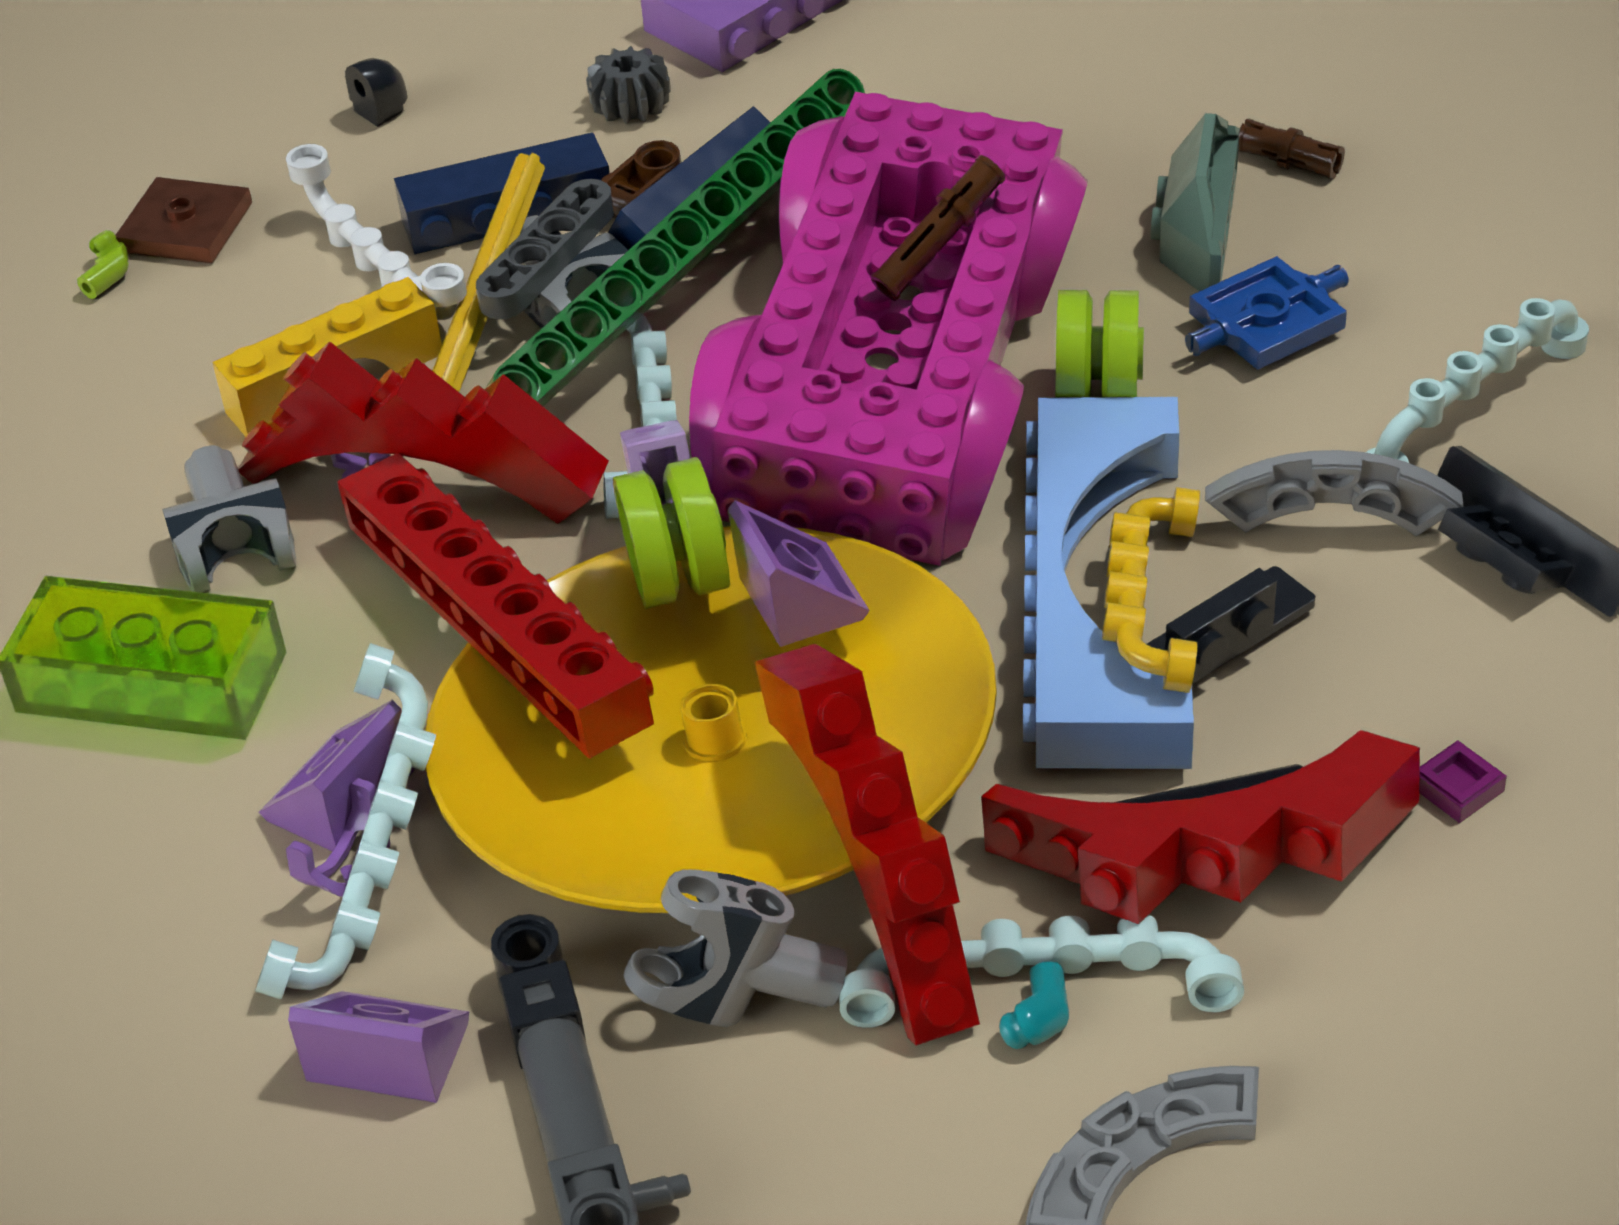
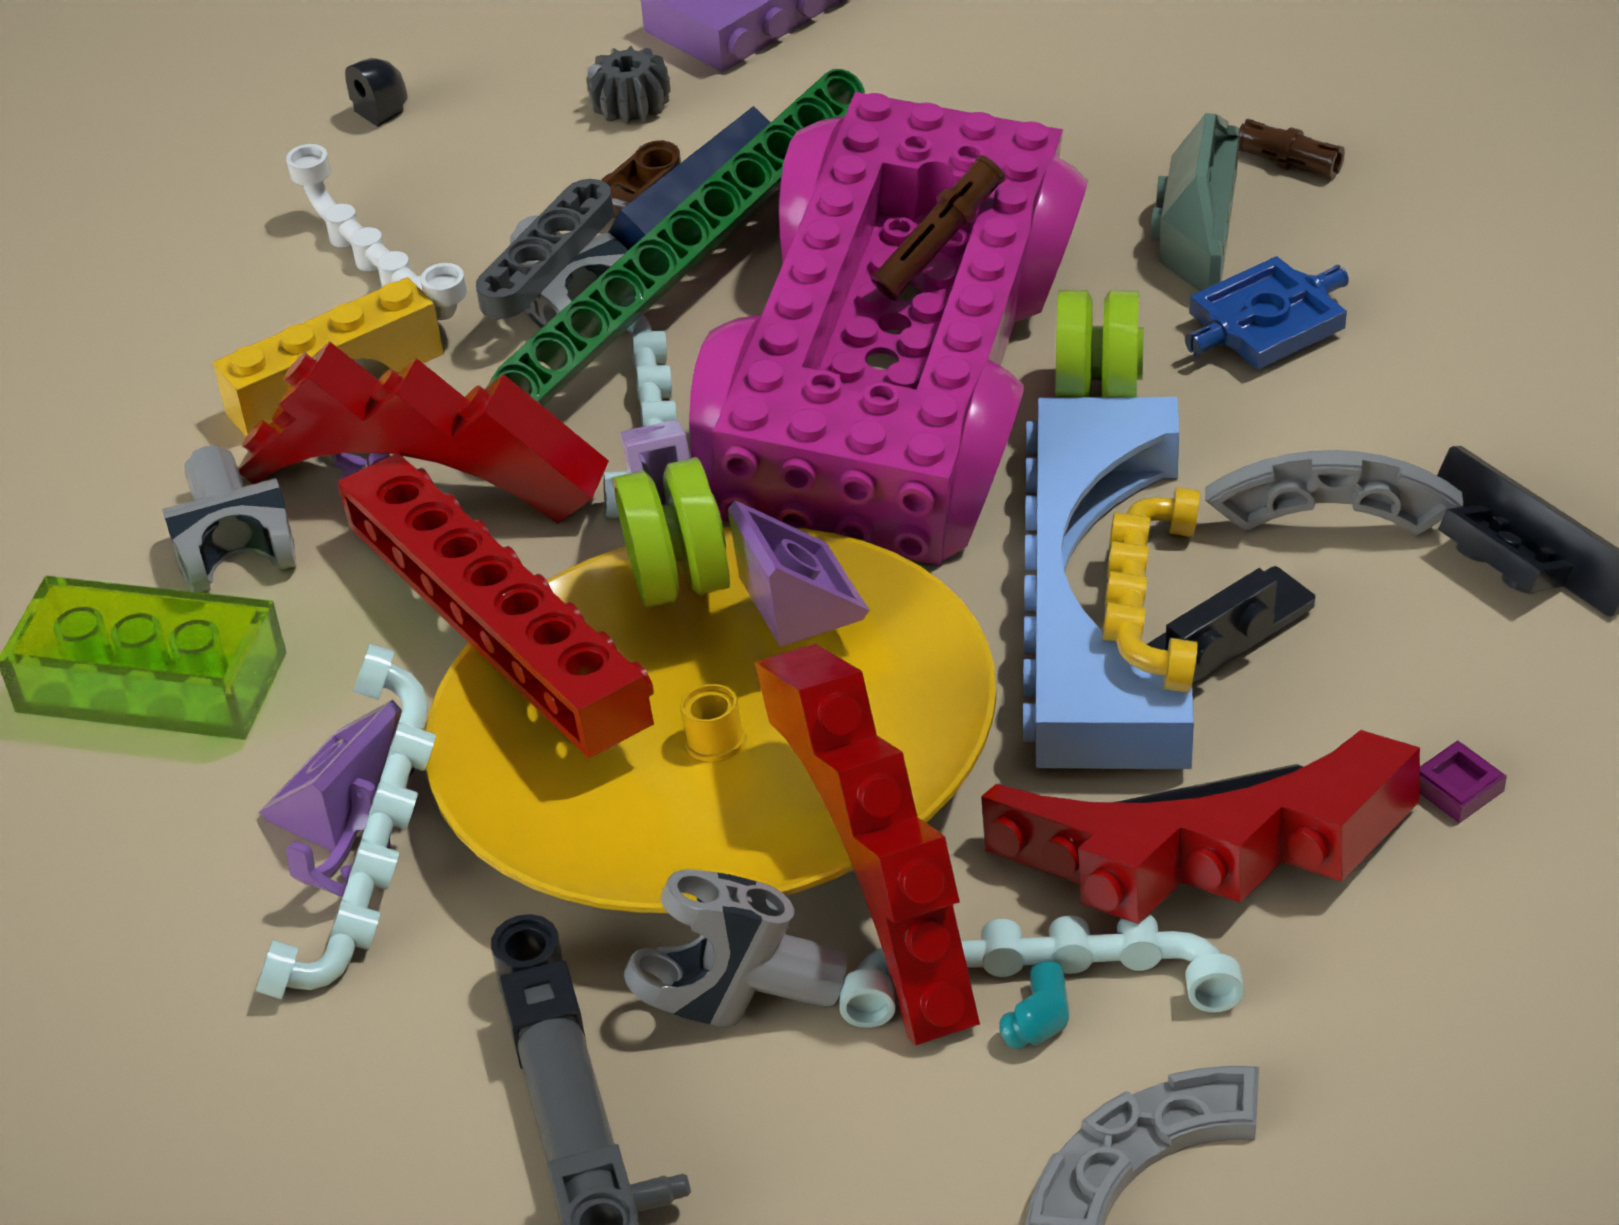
lime arm [77,230,129,299] -> none
copper plate [116,177,252,263] -> none
medium lavender slope [288,991,470,1103] -> none
dark blue brick [394,132,610,255] -> none
yellow axle [432,153,545,392] -> none
light aqua bar [1365,298,1589,463] -> none

